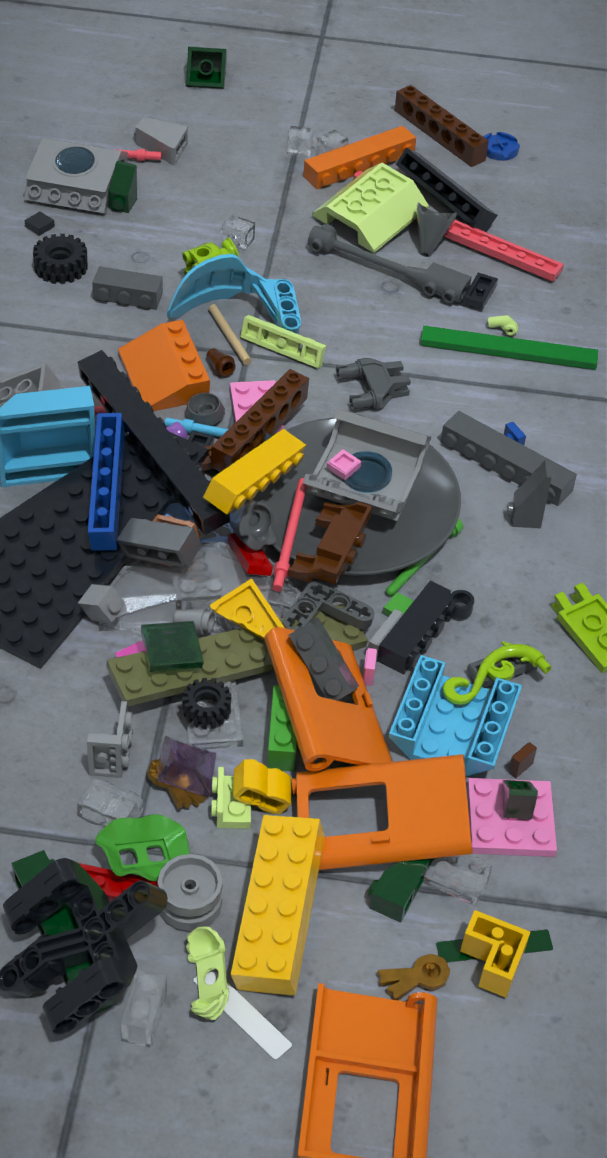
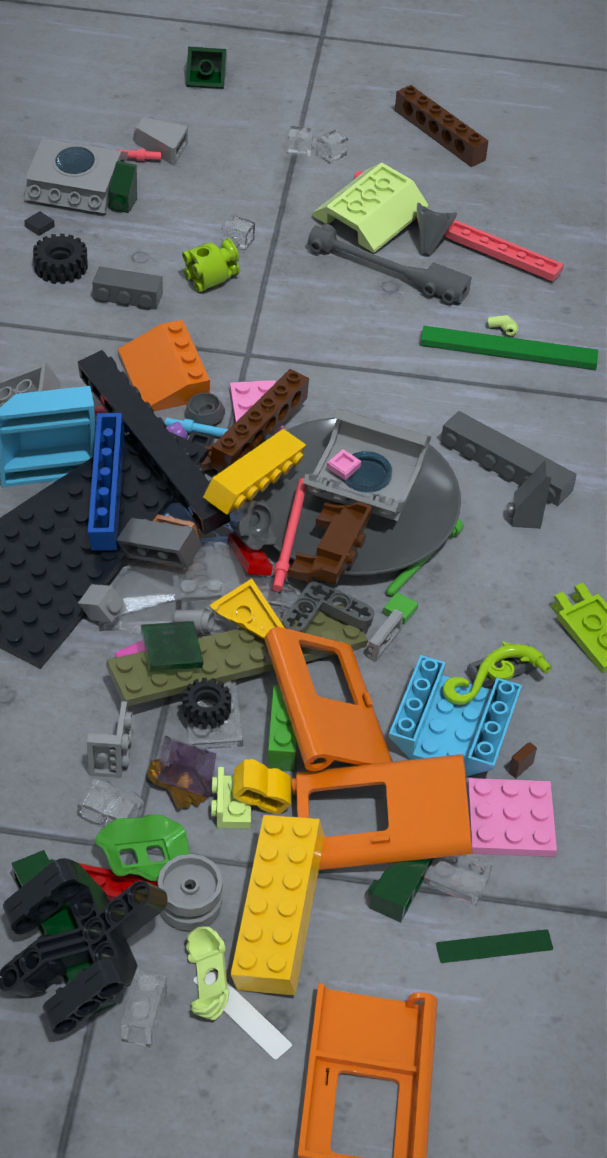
medium azure piece [167,254,301,334] -> none
reddish brown cone [206,348,236,377] -> none
tan bar [208,304,251,365] -> none
yellowish green hinge [240,315,326,368] -> none
dark grey brick [289,617,359,700] -> none
orange brick [303,125,416,189] -> none
dark grey connector [336,358,411,410] -> none
bright pink tile [363,648,377,686] -> none
black hinge [377,580,474,675] -> none
pearl gold piece [377,954,450,1001] -> none
black brick [395,147,498,232] -> none
yellow brick [460,910,530,998] -> none
black plate [462,272,498,310] -> none
blue tile [483,132,520,161] -> none
slope [502,780,538,819] -> none
blue plate [504,422,526,445] -> none

